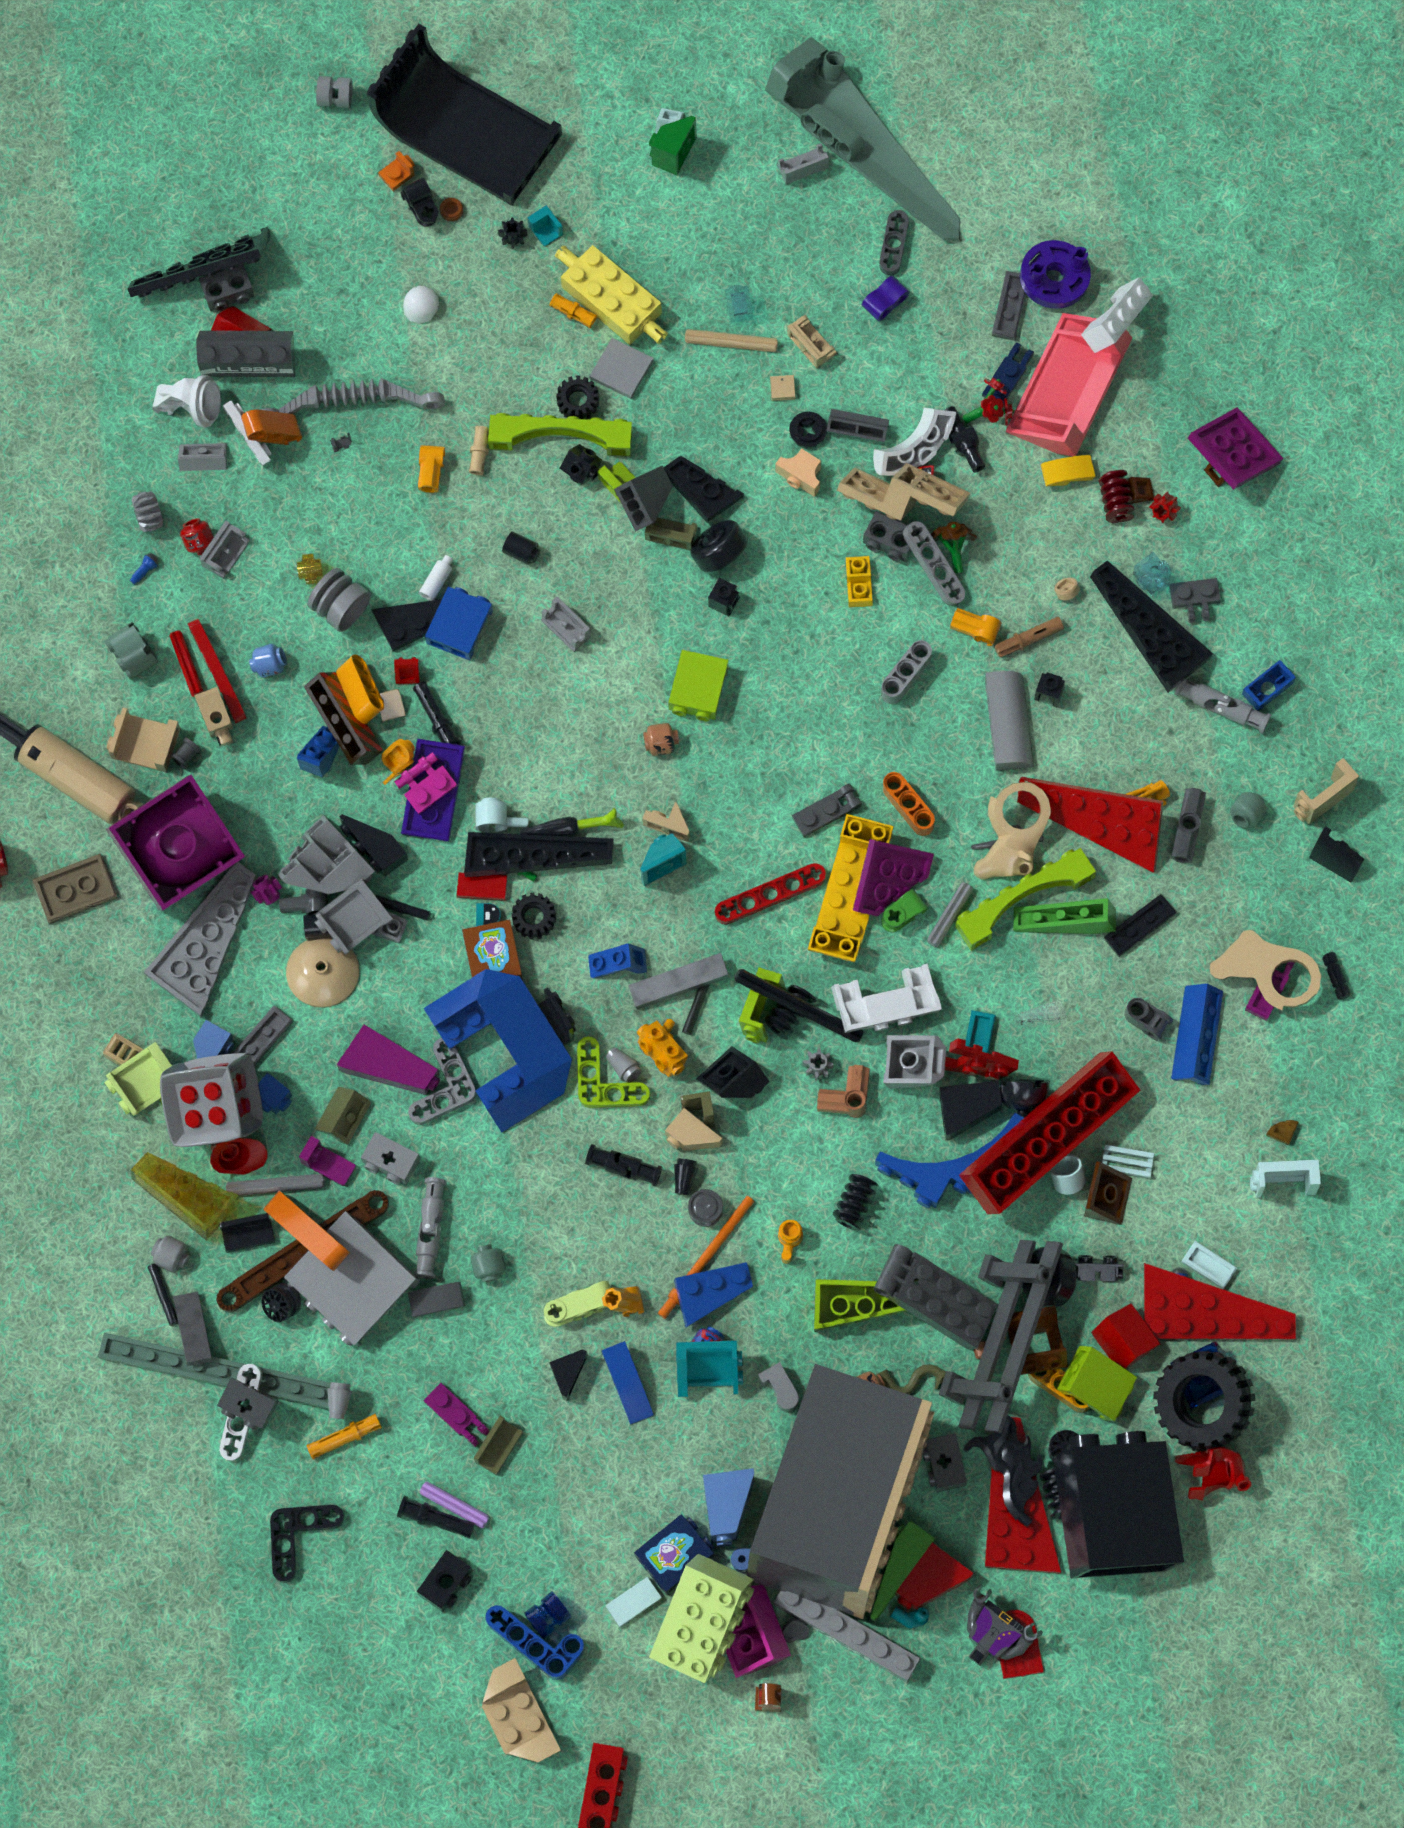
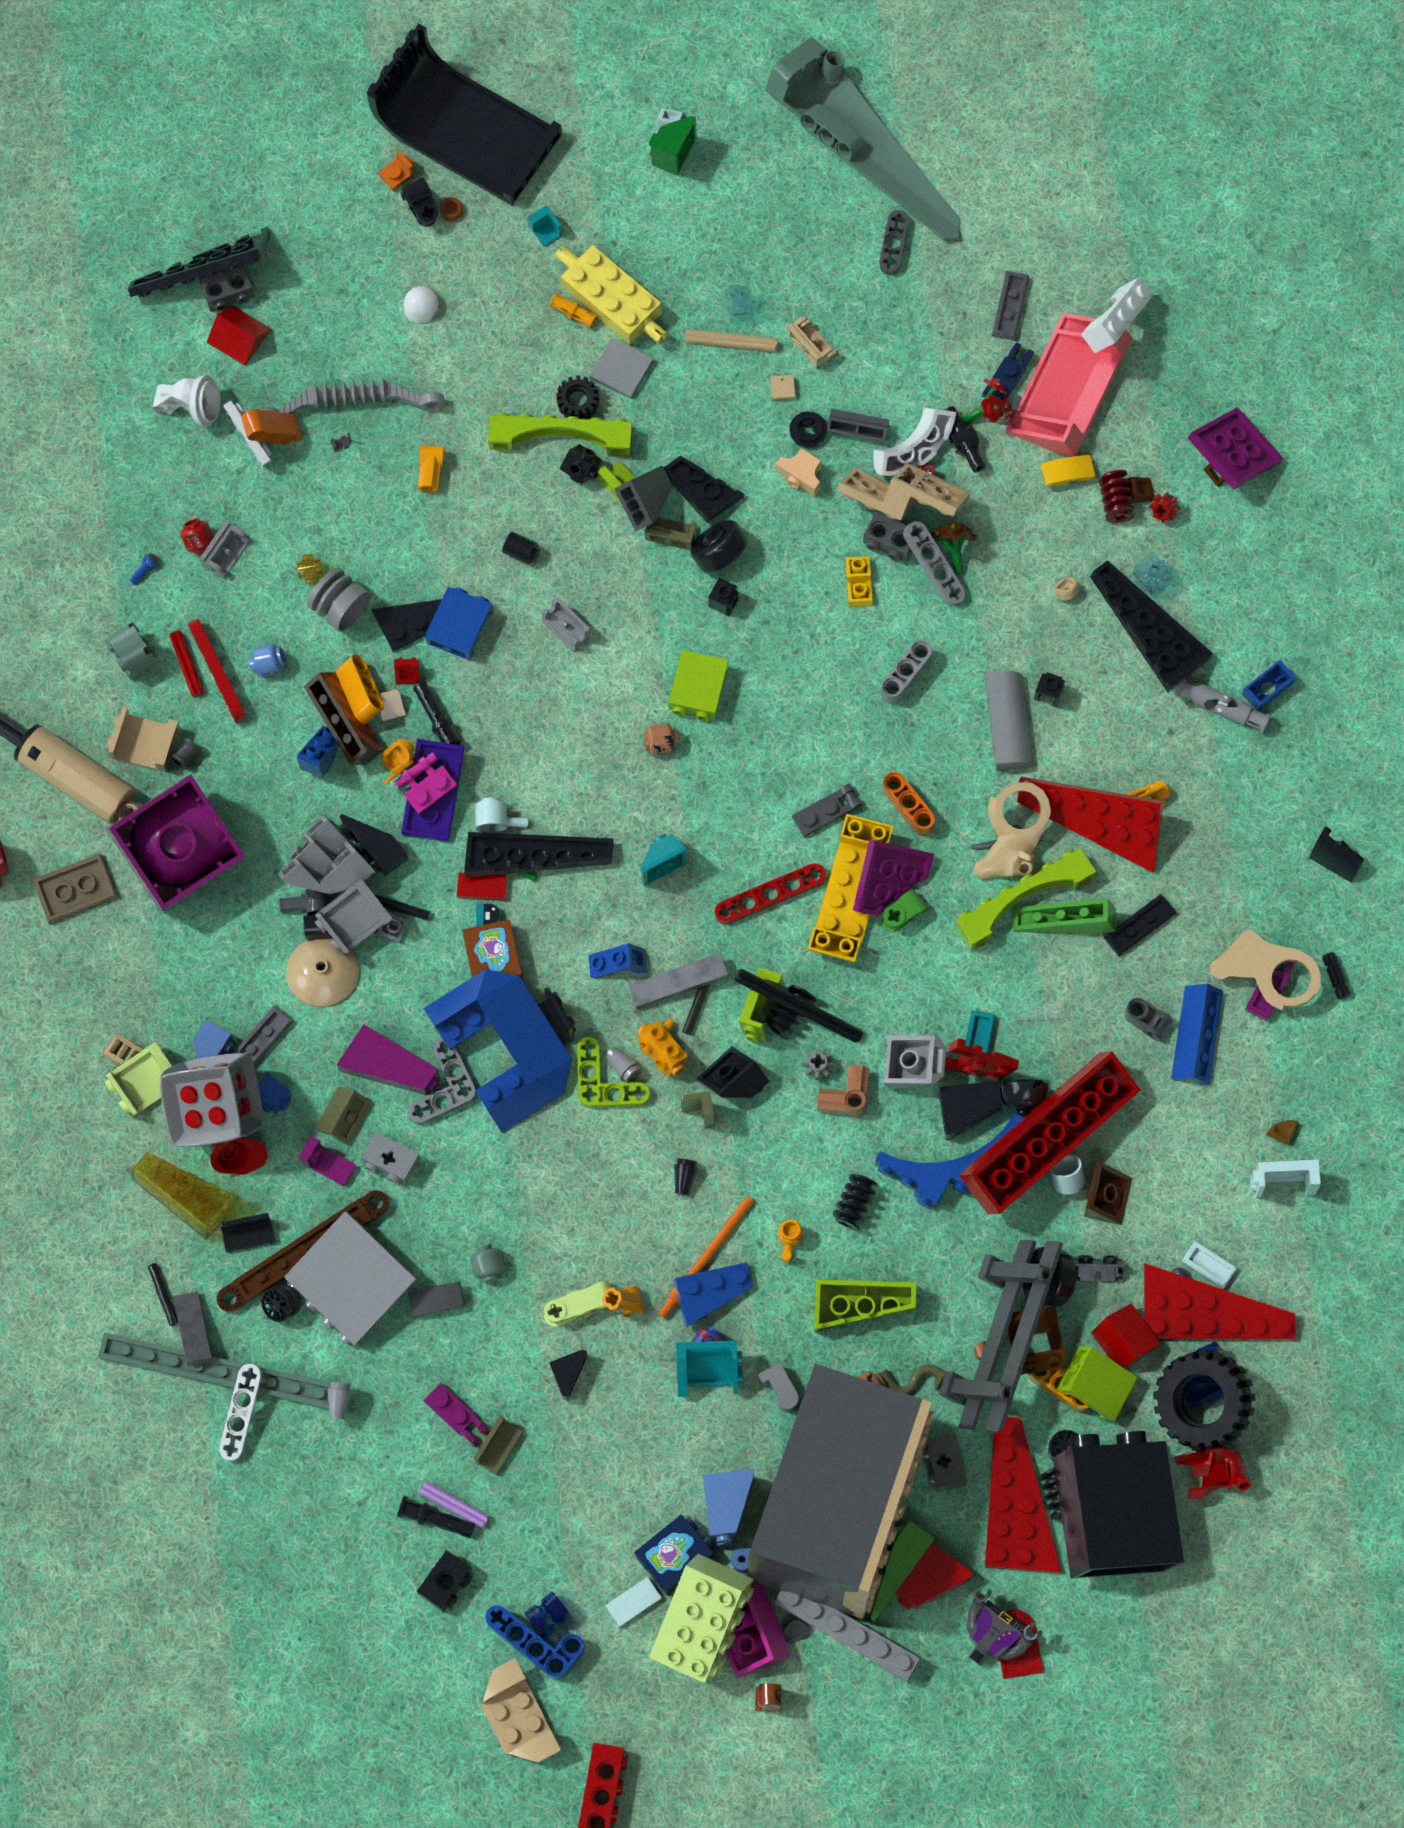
light grey gear [132,491,163,532] -> none
light grey wing [144,862,257,1018] -> none
light grey head [151,1236,190,1272] -> none
light grey slope [178,443,227,471] -> none
tan torso [194,687,233,747] -> none
dark grey slope [196,331,295,377] -> none
dark grey brick [217,1378,279,1431] -> none
light grey axle [226,1174,324,1197] -> none
magenta gear [250,875,282,905] -> none
orange beam [263,1190,350,1271] -> none
black beam [270,1505,344,1583] -> none
light orange pin [306,1413,382,1460] -> none
light grey wheel [316,76,353,108] -> none
light grey piece [413,1177,447,1279] -> none
white cylinder [418,555,453,601] -> none
tan pin [469,426,489,475] -> none
black gear [498,217,528,249] -> none
black tyre [511,893,556,940] -> none
black piece [520,808,624,836] -> none
black piece [585,1144,663,1187] -> none
blue slope [601,1341,654,1425] -> none
tan slope [642,802,690,842] -> none
tan slope [665,1108,723,1151] -> none
dark grey wheel [688,1189,723,1227] -> none
light grey hinge [777,143,829,184] -> none
white bracket [831,964,942,1033] -> none
dark purple axle [861,276,910,322] -> none
dark grey hinge [874,1244,997,1349] -> none
teal arm [890,1606,929,1629] -> none
light grey axle [927,882,973,947] -> none
light orange piece [950,608,1002,646] -> none
black piece [963,1415,1043,1528] -> none
medium nougat axle [995,617,1064,657] -> none
dark purple piece [1019,240,1091,309] -> none
light aqua tile [1102,1145,1154,1179] -> none
dark grey hinge [1169,578,1220,623] -> none
dark grey piece [1171,788,1206,863] -> none
sand green head [1230,792,1267,828] -> none
tan panel [1293,758,1359,824] -> none

